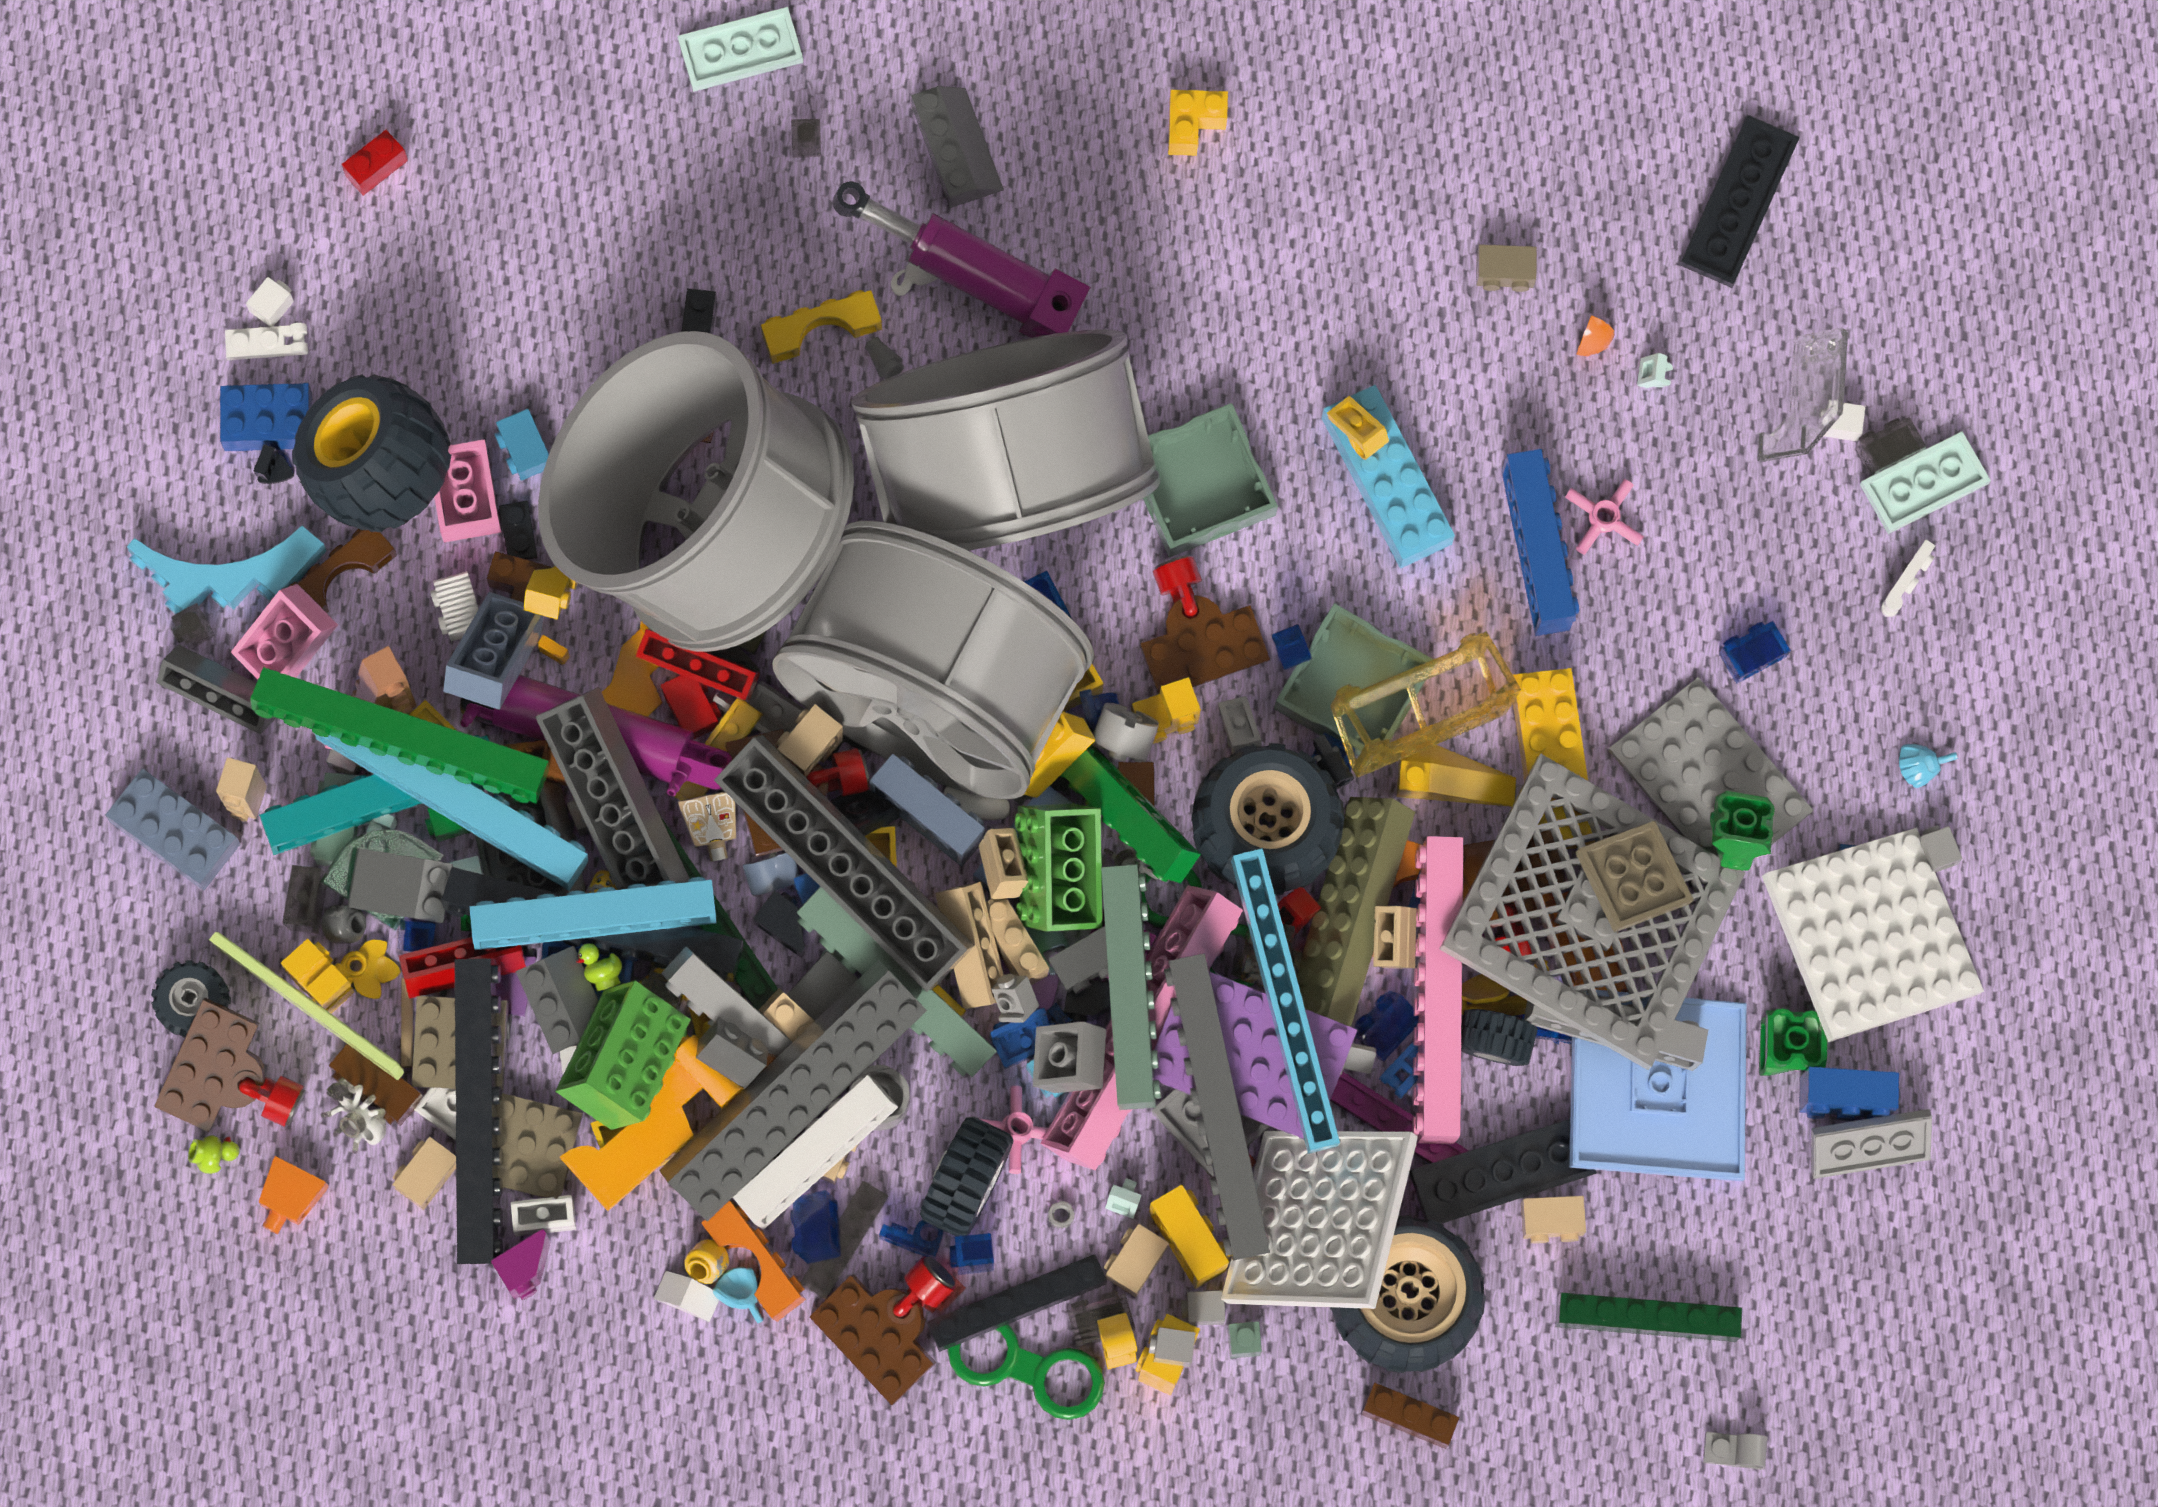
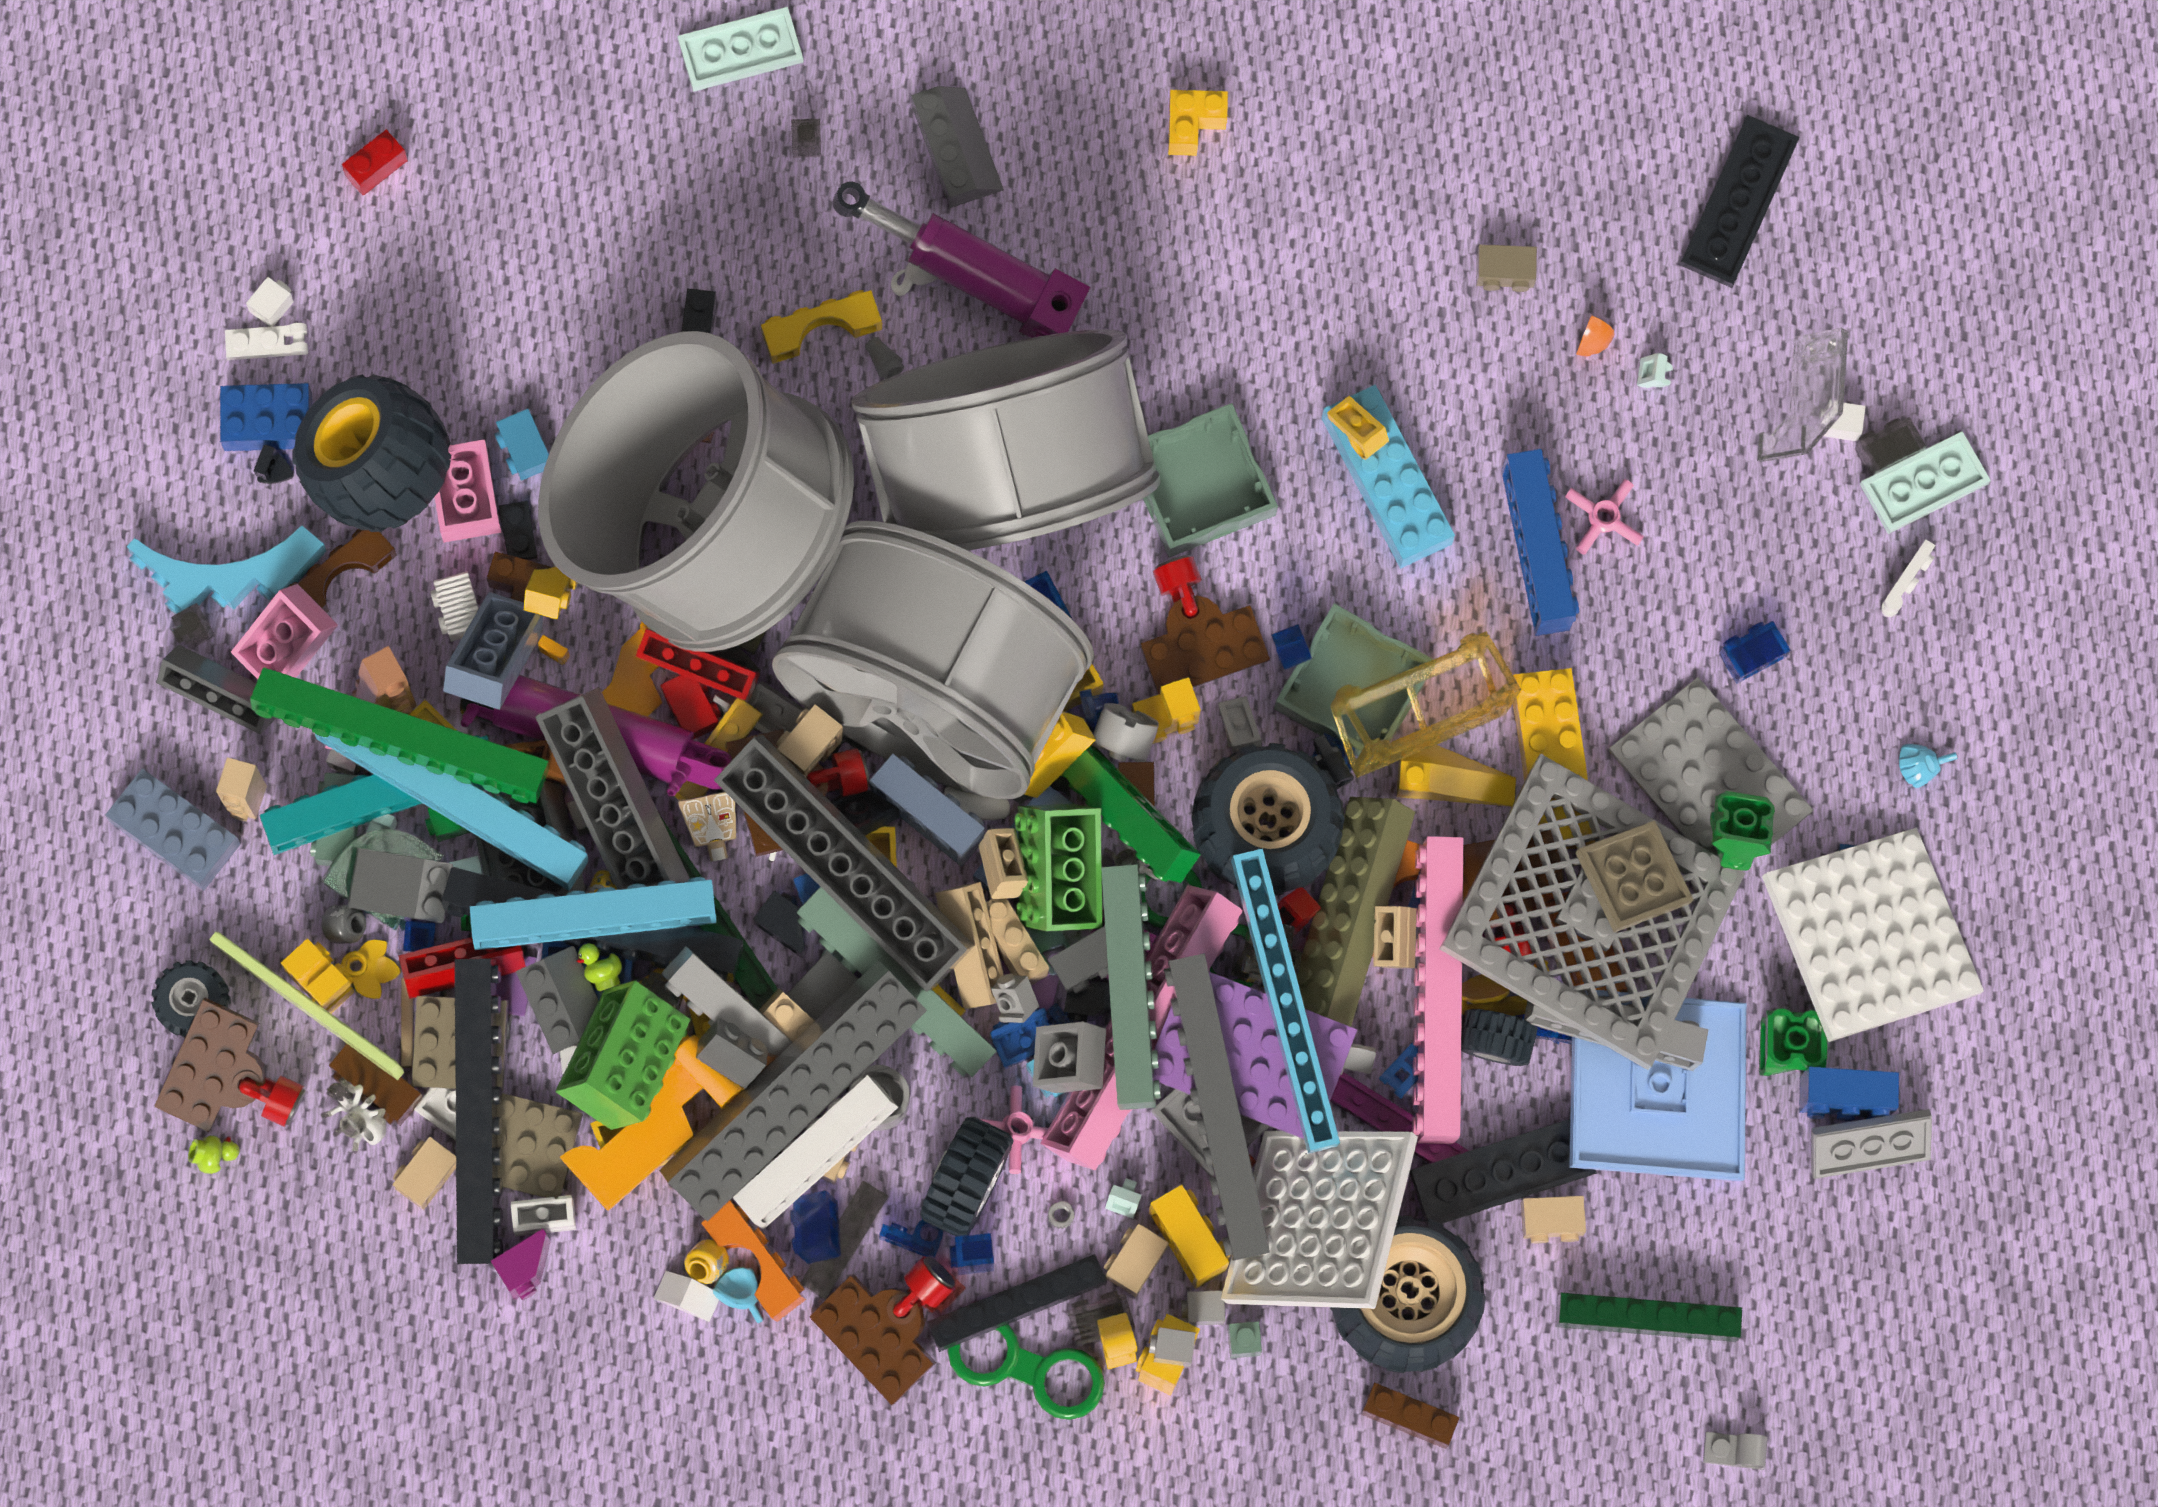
orange torso [259,1156,329,1234] -> none
clear smoke brick [282,865,329,934] -> none
sand blue piece [743,853,800,896] -> none
clear blue bracket [1354,991,1419,1062] -> none
light grey brick [1919,825,1963,873] -> none

